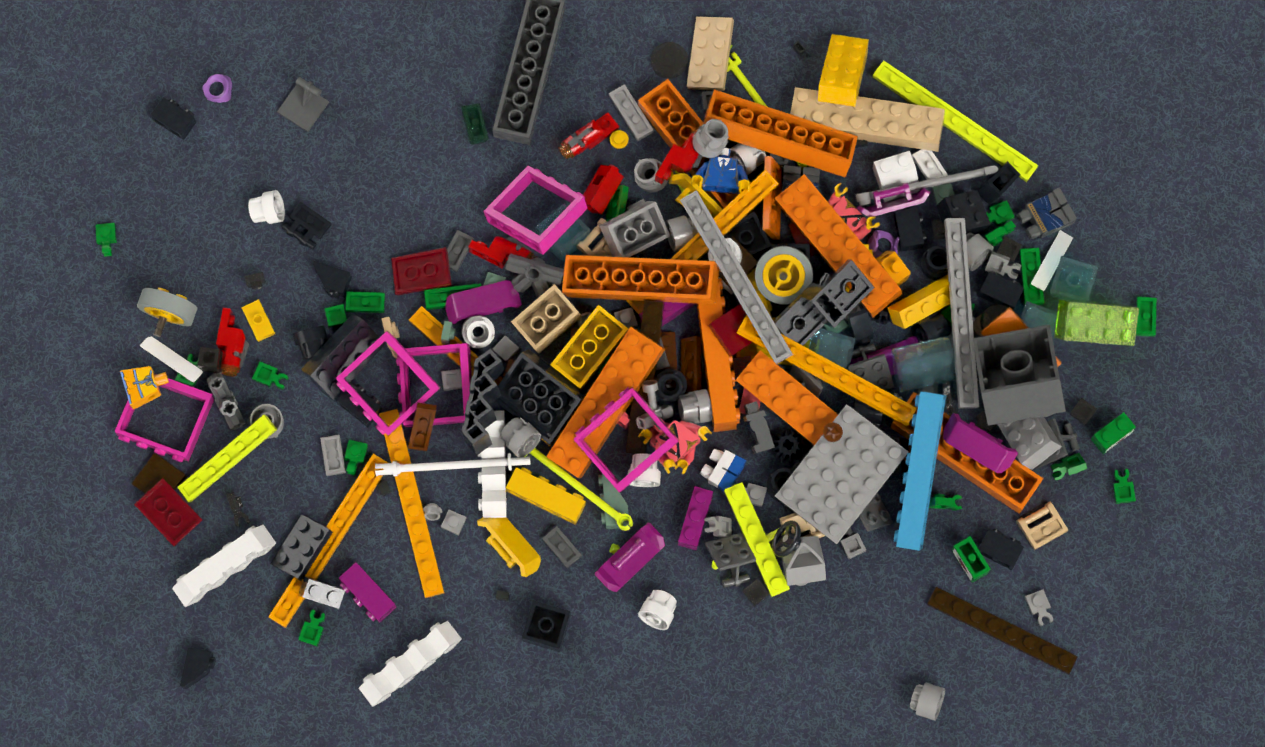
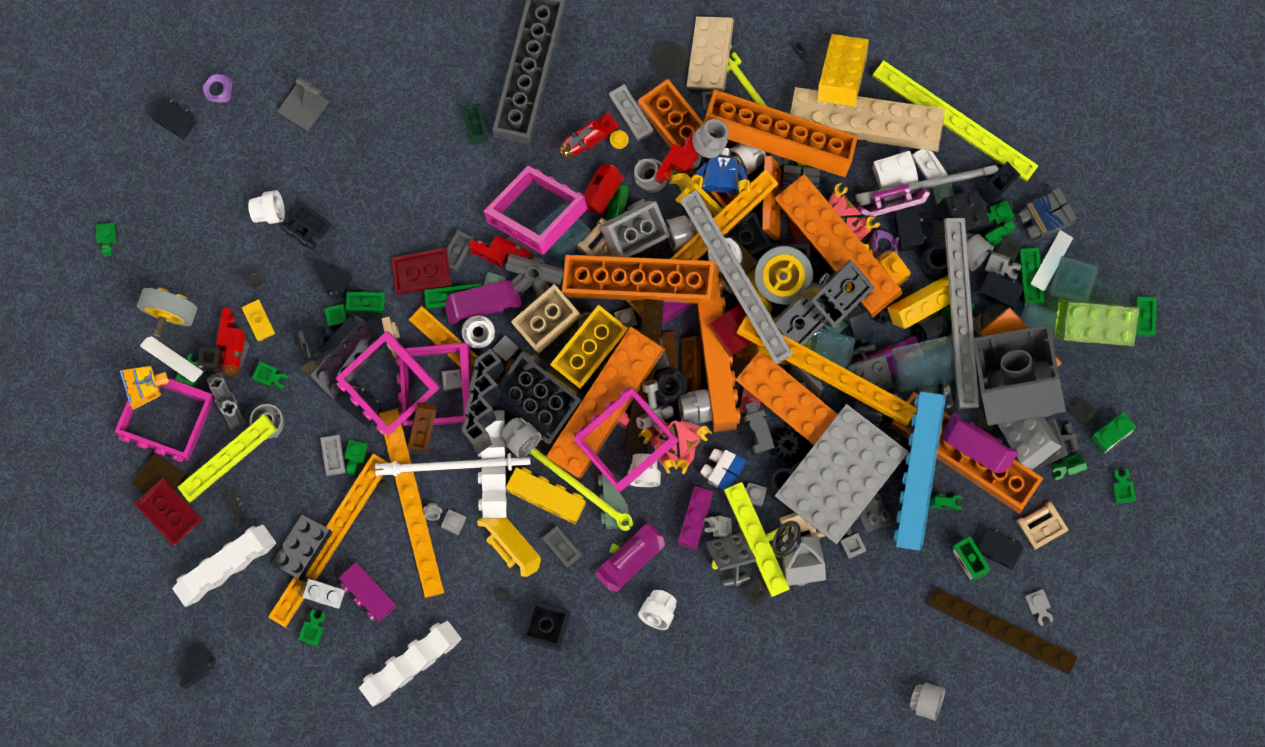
sand green plate [441,321,456,345] -> none
reddish brown tile [823,422,843,443] -> none

